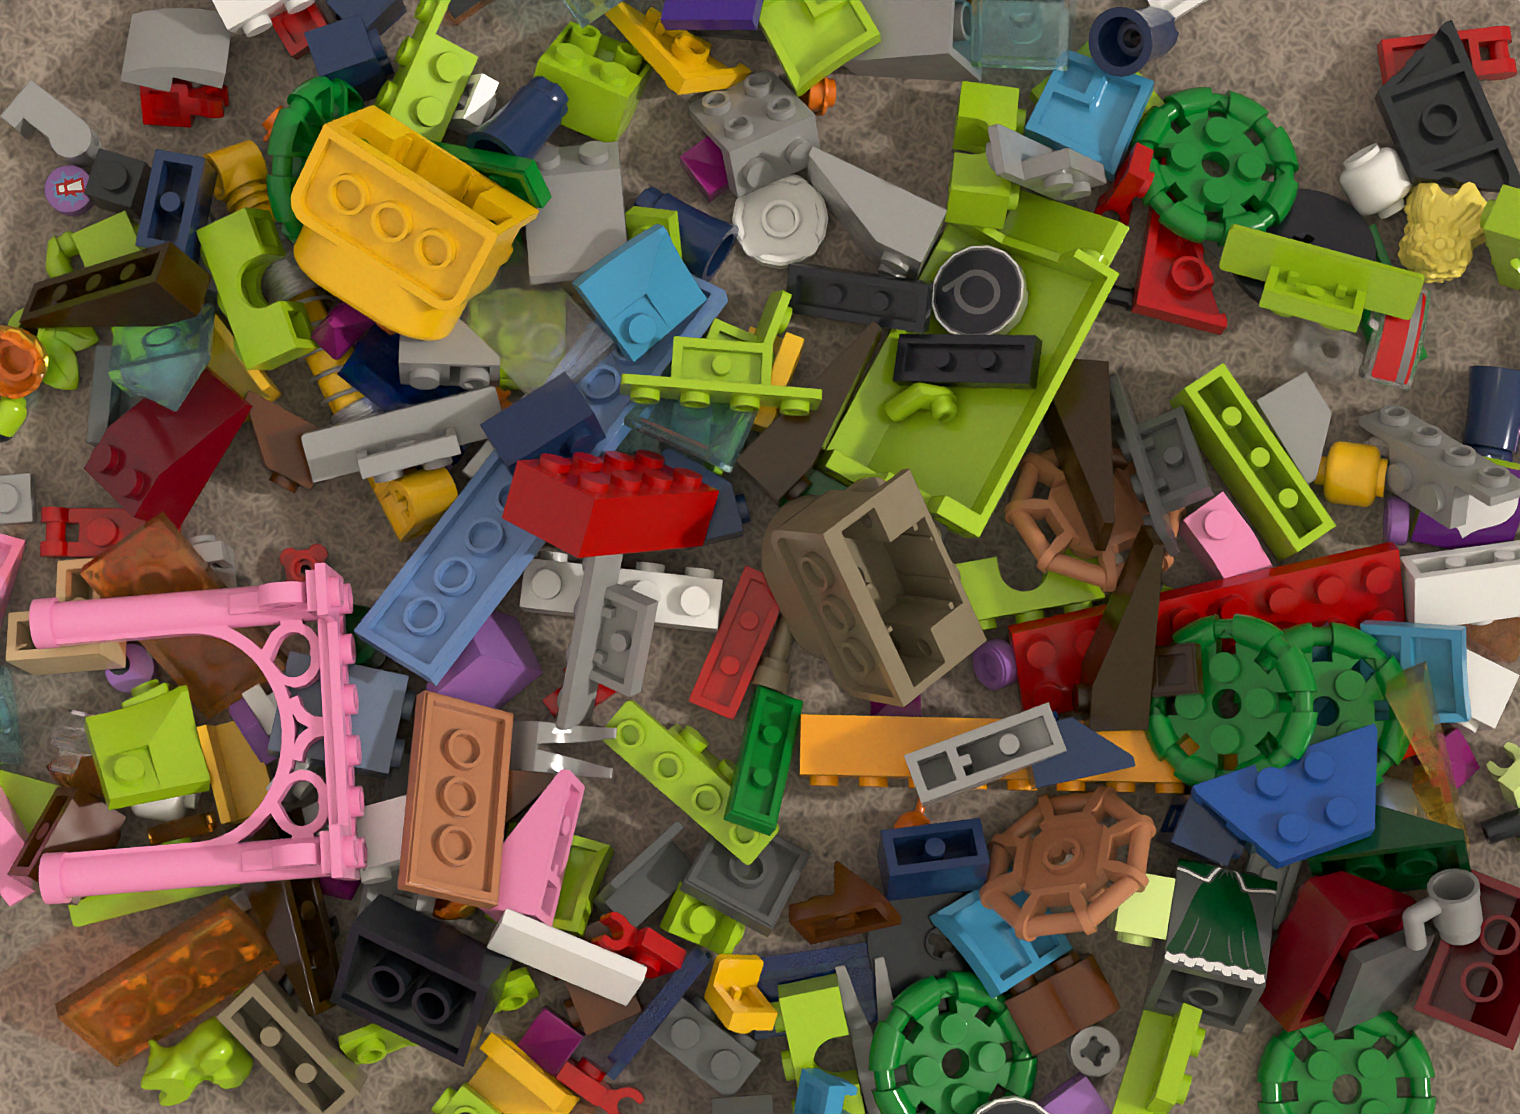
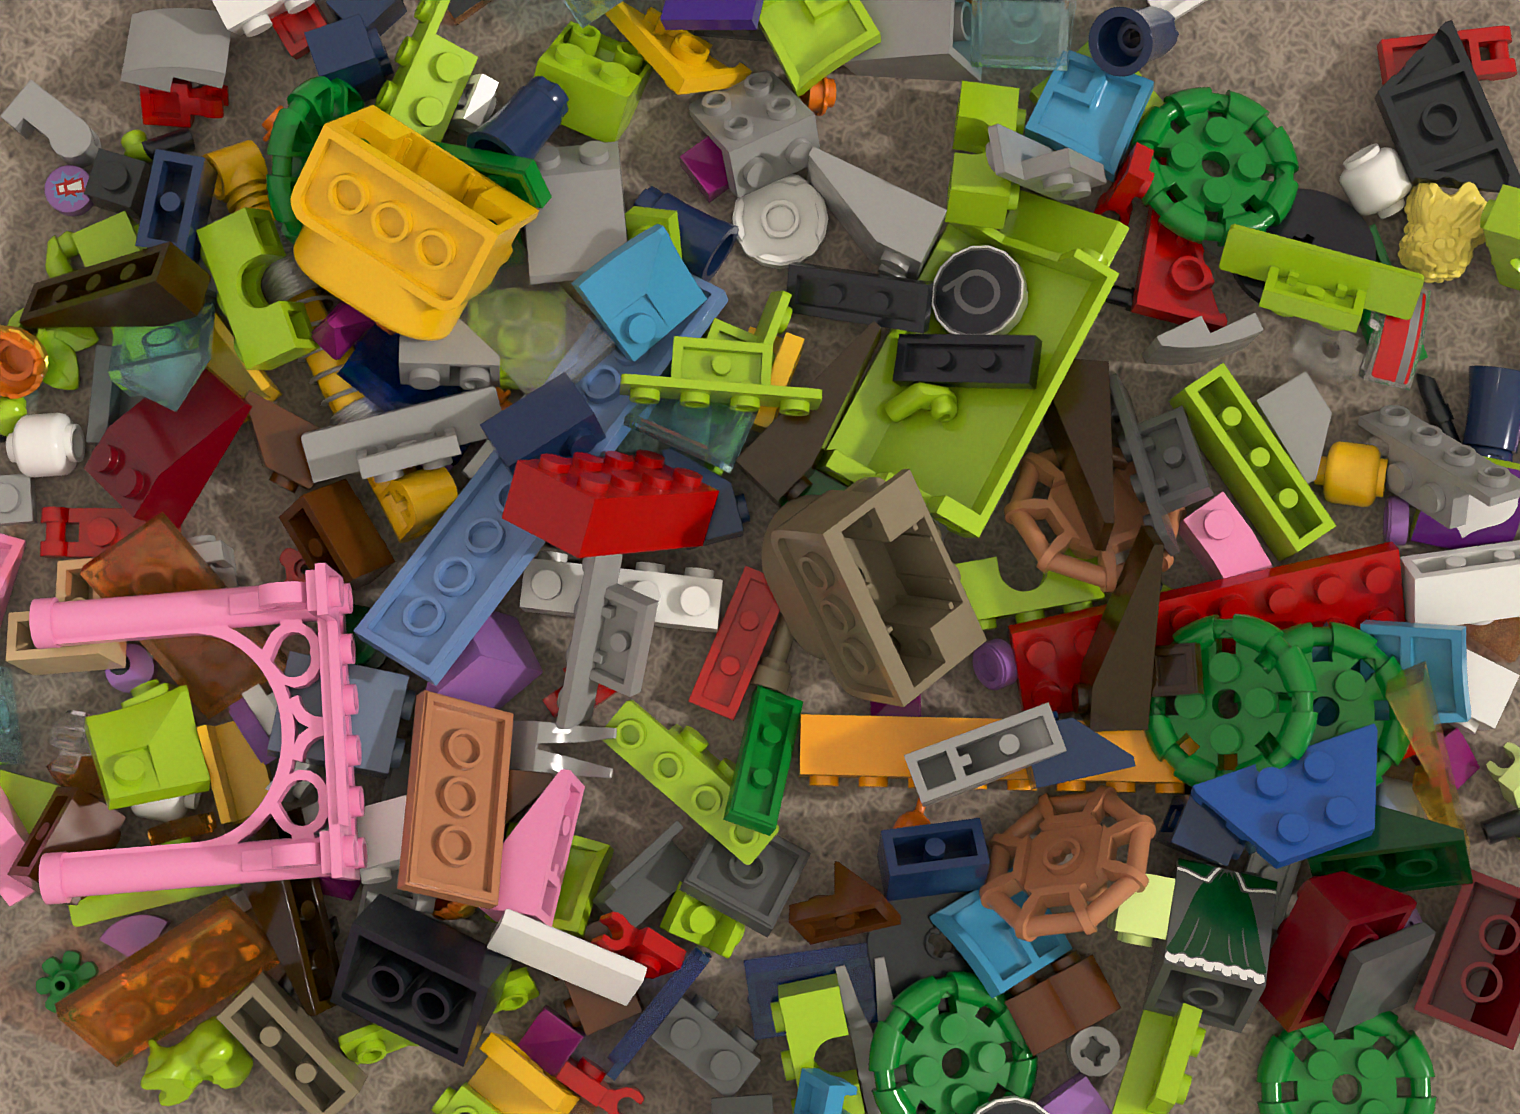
yellow bracket [704,954,778,1034] -> none
light grey piece [1402,869,1483,951] -> none
none -> white head [6,413,85,478]
none -> green plant [36,950,101,1015]
none -> medium lavender tile [99,914,171,965]
none -> black arm [121,127,195,163]
none -> reddish brown brick [279,479,396,591]
none -> light grey slope [1141,313,1264,365]
none -> black piece [1416,373,1462,444]

